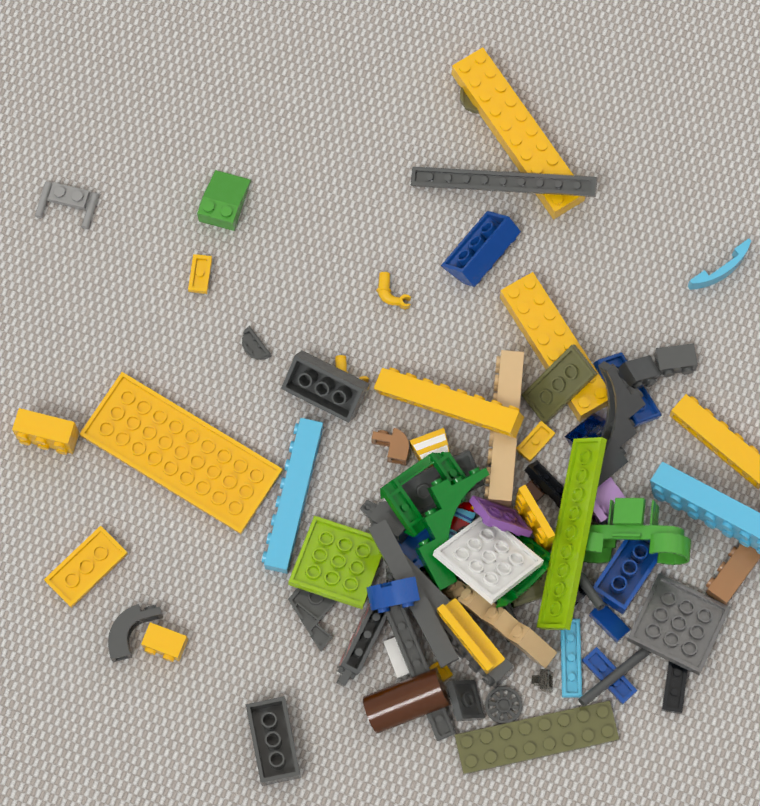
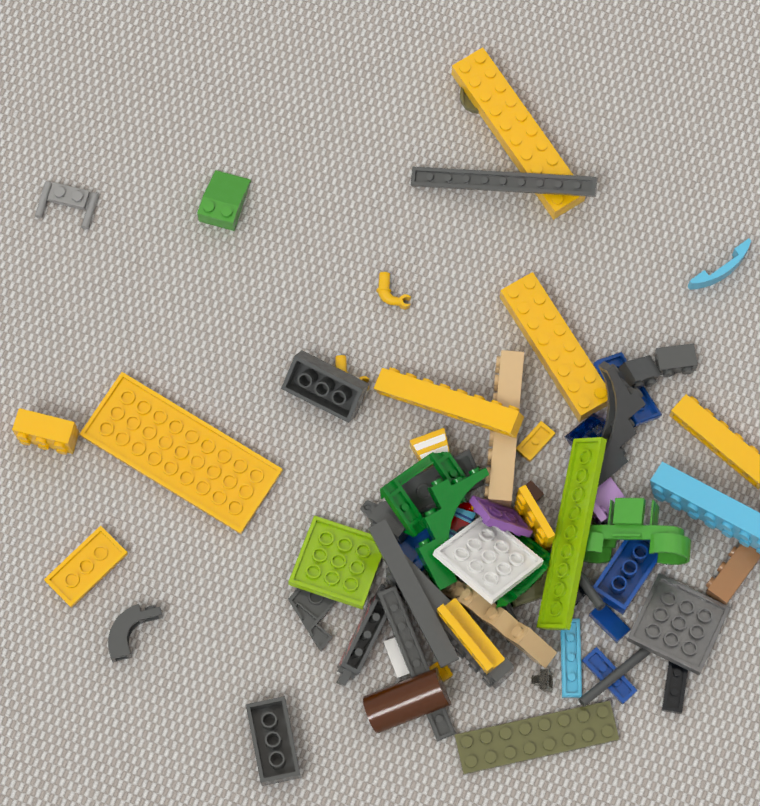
yellow brick [141,622,188,662] -> none
yellow plate [188,254,212,294] -> none
dark grey tile [242,325,272,360] -> none
medium azure brick [262,418,324,574] -> none
blue brick [366,577,420,613] -> none
medium nougat brick [372,428,409,466] -> none
blue slope [441,211,521,287] -> none
dark grey plate [446,680,485,721] -> none
dark grey wheel [485,686,522,724] -> none
olive tile [521,345,598,424] -> none
black plate [524,460,564,508] -> none

